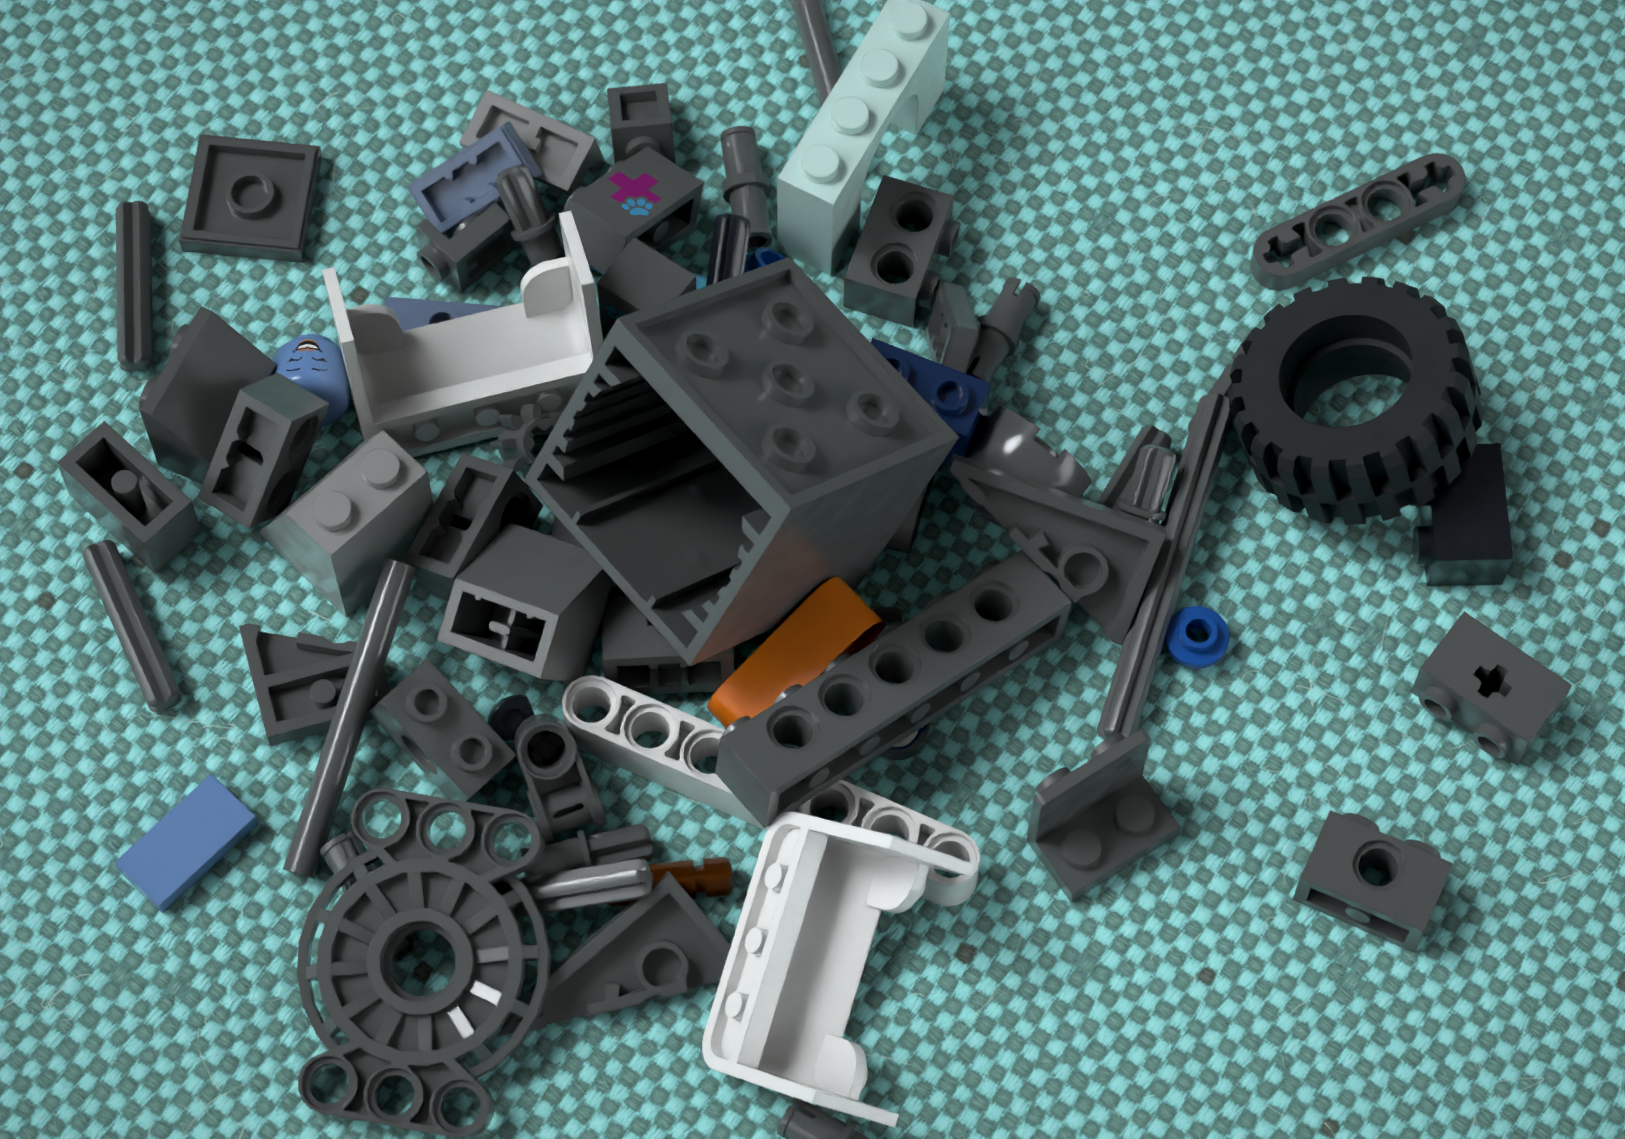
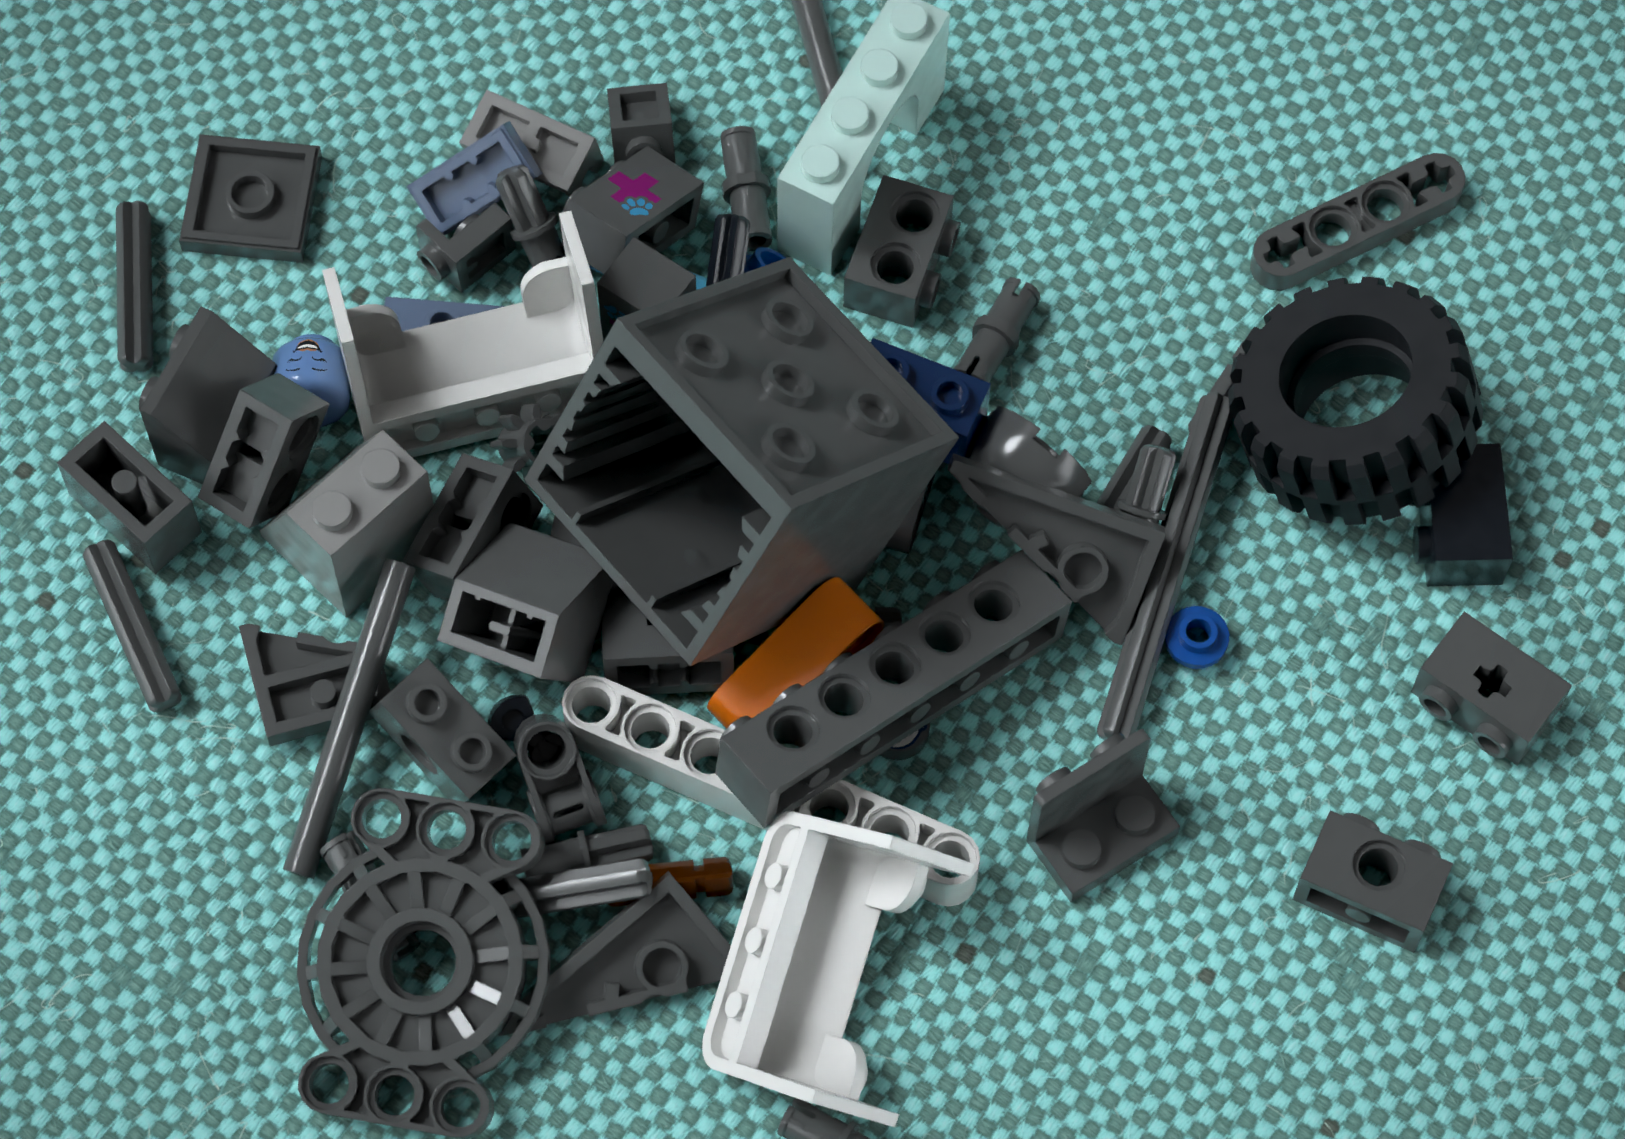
medium blue tile [114,774,258,913] -> none
dark grey plate [925,282,980,373] -> none

